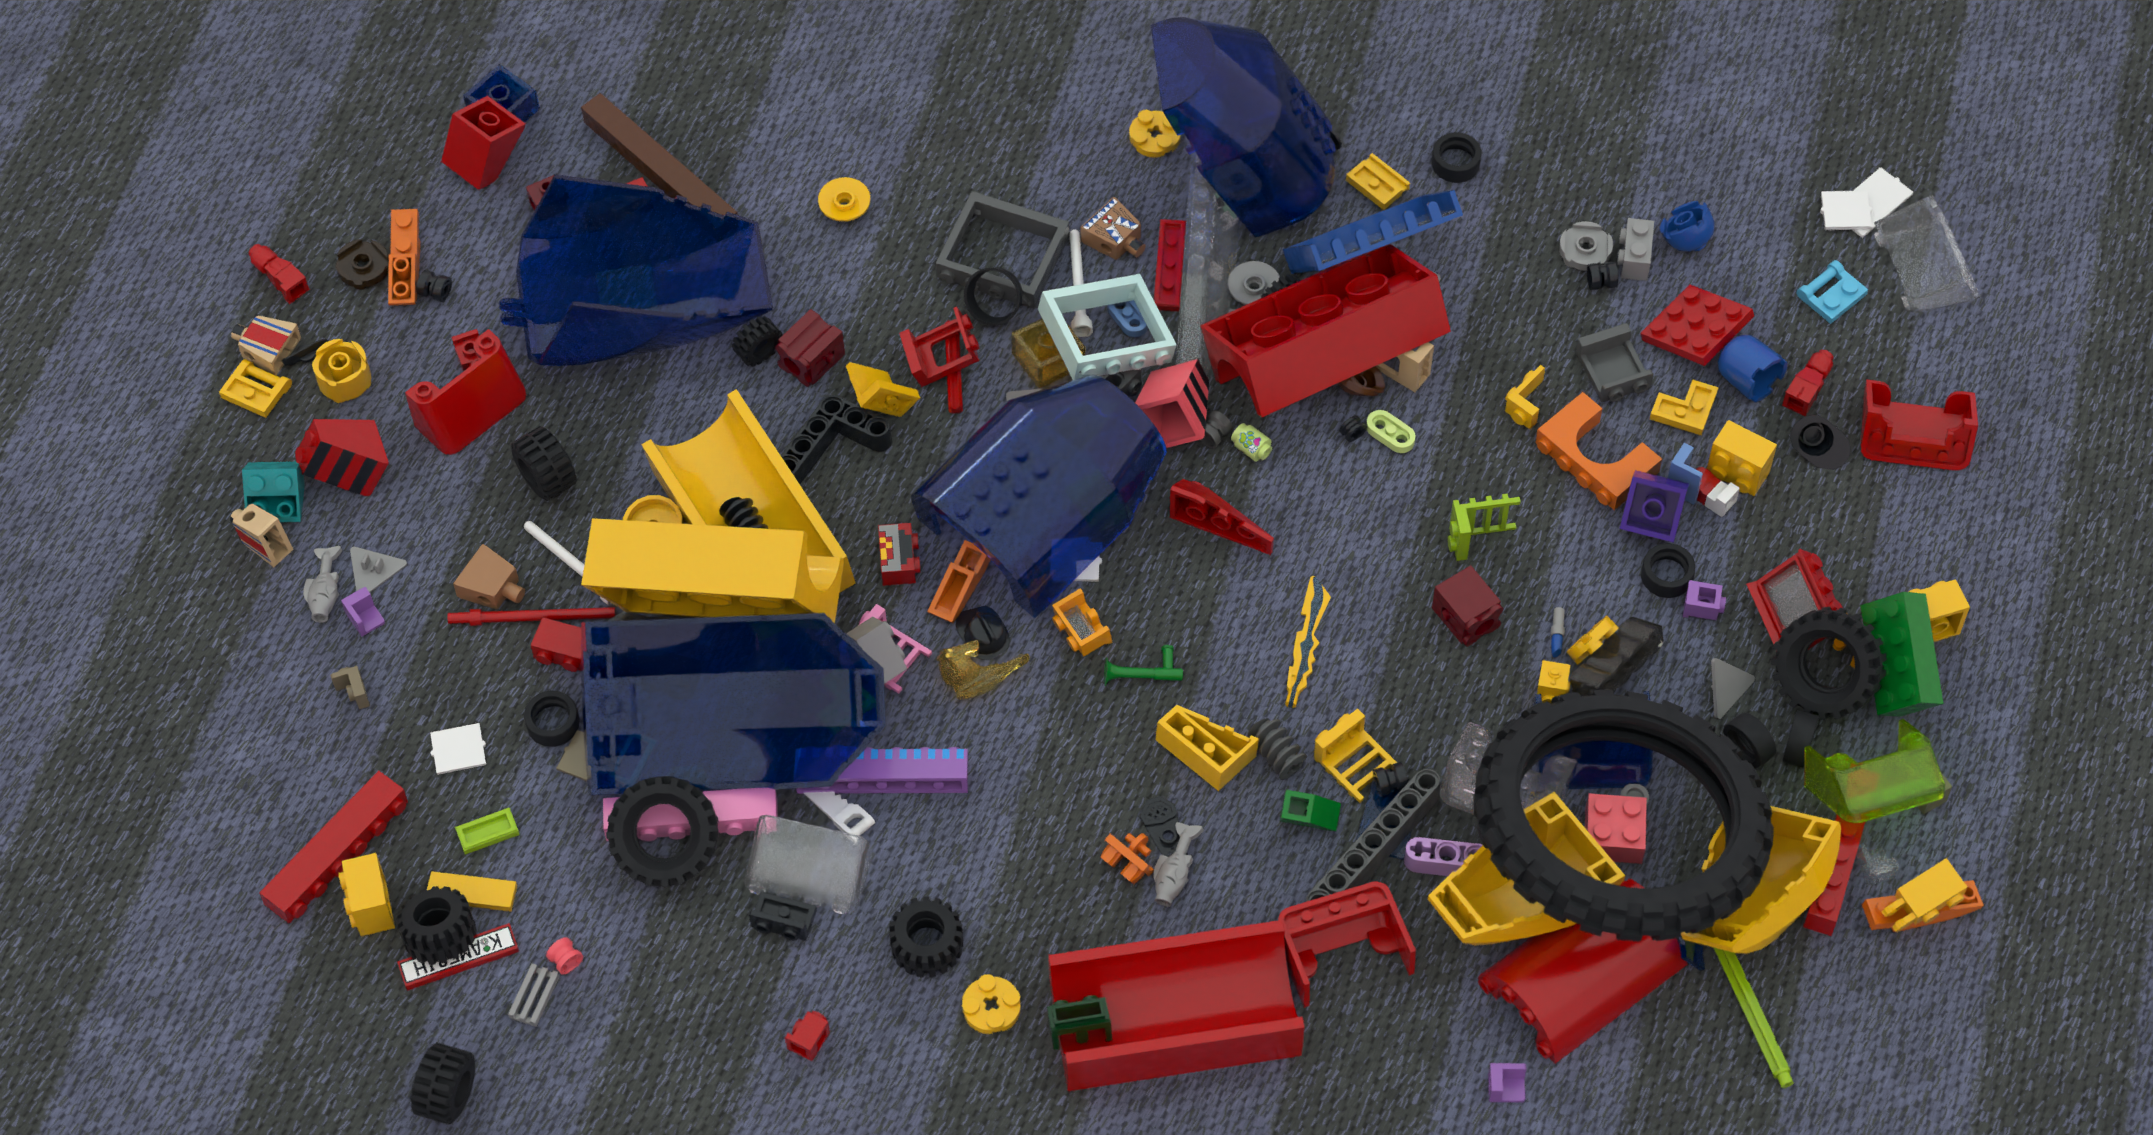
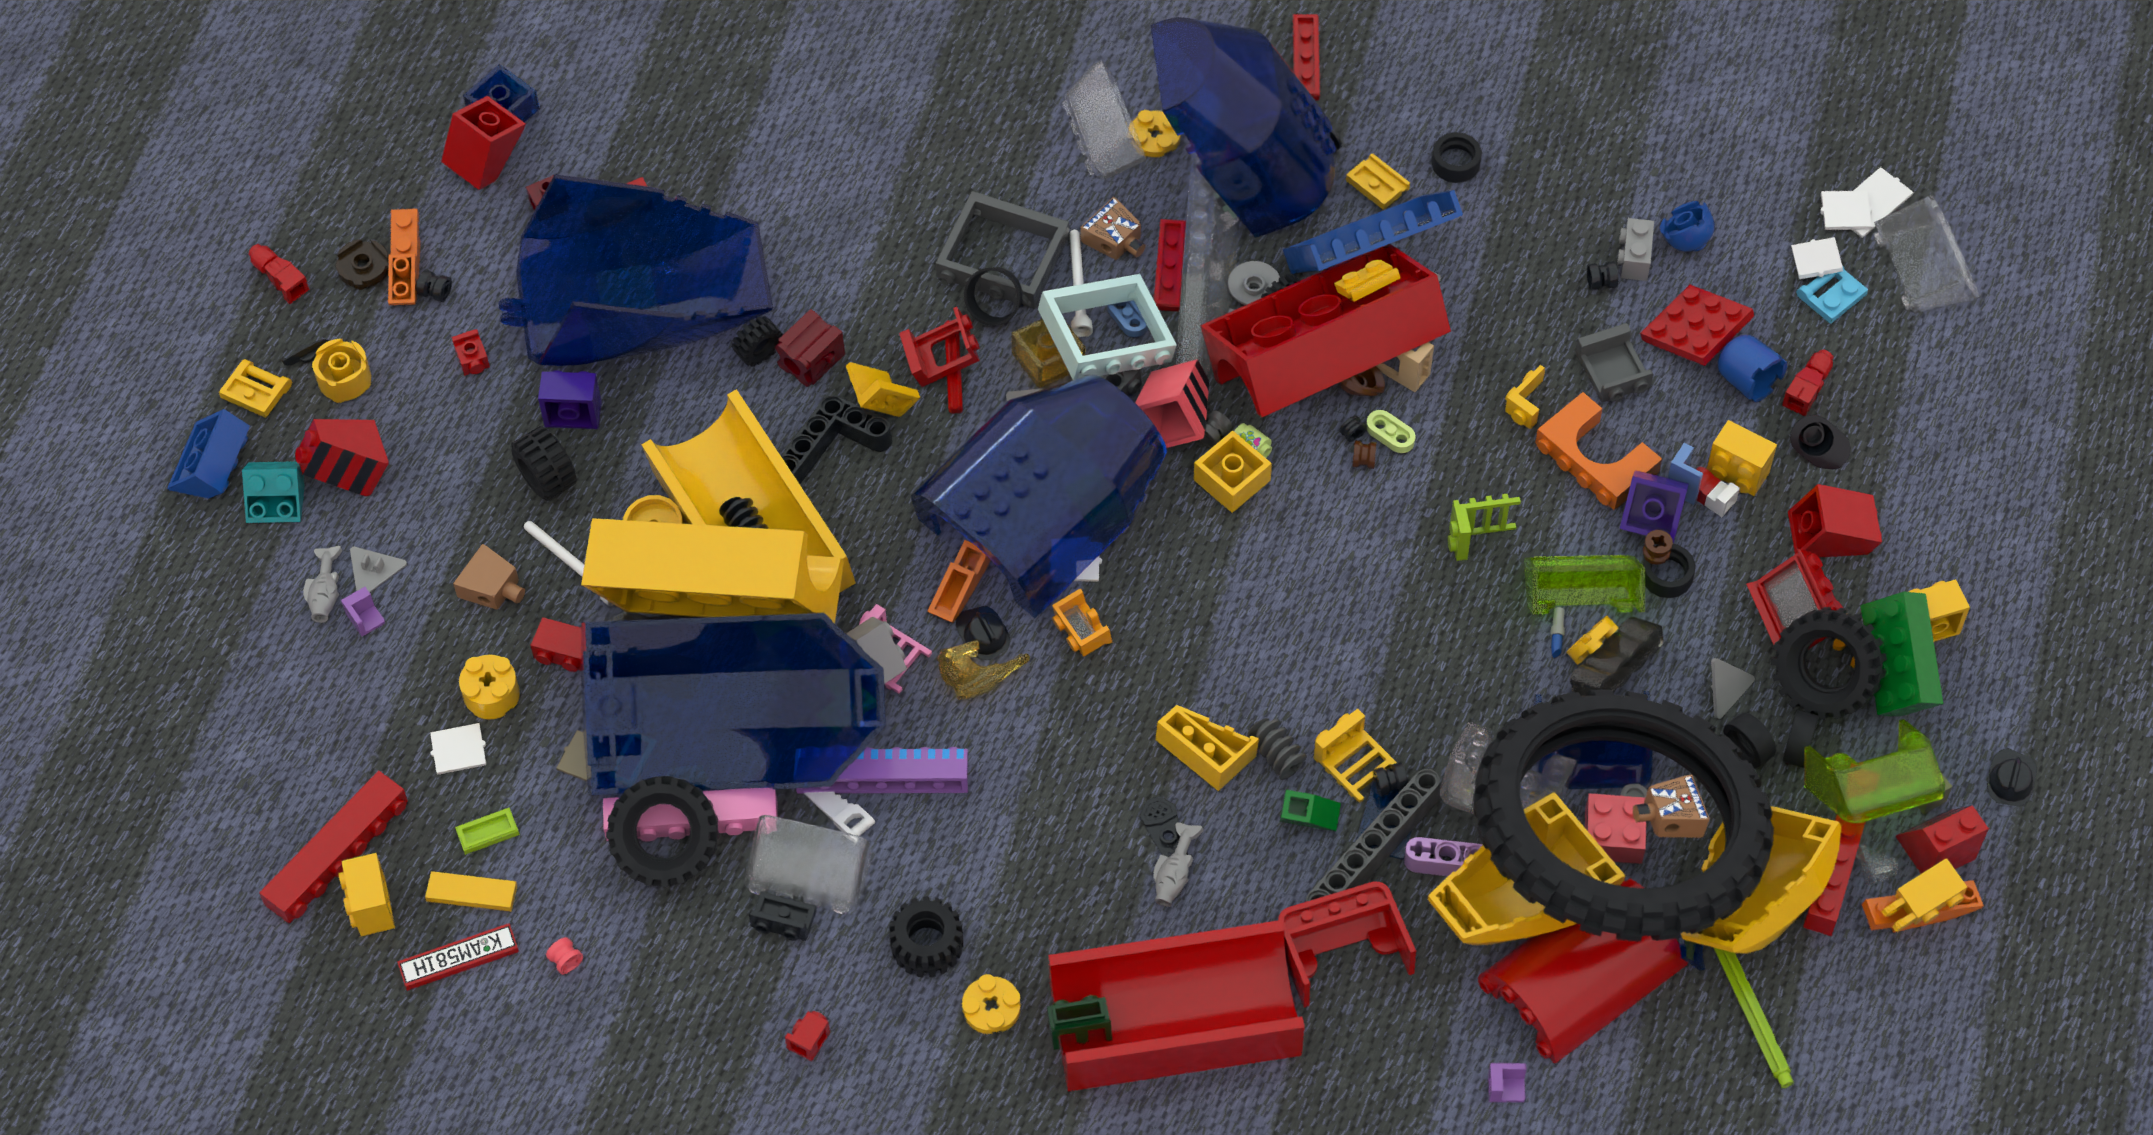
tan torso [230,504,293,567] -> none
tan torso [231,316,301,376] -> none
dark tan bracket [330,666,370,709] -> none
black tyre [396,886,477,965] -> none
red windscreen [405,329,526,455] -> none
black tyre [411,1042,475,1125] -> none
red bar [447,607,616,626] -> none
light grey tile [508,964,560,1027] -> none
black tyre [524,690,580,747] -> none
reddish brown tile [581,93,739,240] -> none
yellow dish [818,177,870,222] -> none
brick [878,523,921,586] -> none
orange hips [1100,833,1154,884] -> none
green piece [1104,645,1183,686] -> none
red wedge [1170,479,1274,555] -> none
yellow sword [1285,576,1331,708] -> none
dark red piece [1432,565,1504,647] -> none
yellow head [1535,660,1571,705] -> none
light grey plate [1559,222,1613,271] -> none
yellow plate [1650,380,1719,436] -> none
medium lavender brick [1683,580,1726,620] -> none
red windscreen [1861,379,1978,470] -> none
none -> blue slope [167,409,250,499]
none -> yellow brick [459,655,520,719]
none -> dark purple brick [538,370,602,429]
none -> clear windscreen [1062,60,1147,181]
none -> yellow brick [1194,430,1272,513]
none -> red tile [1293,14,1320,100]
none -> yellow plate [1334,260,1400,302]
none -> reddish brown wheel [1352,440,1377,469]
none -> clear neon green windscreen [1524,555,1645,615]
none -> medium nougat torso [1633,775,1710,838]
none -> reddish brown wheel [1643,530,1673,565]
none -> red slope [1788,484,1882,557]
none -> white piece [1791,237,1843,279]
none -> red slope [1896,805,1989,874]
none -> black piece [1987,748,2037,807]

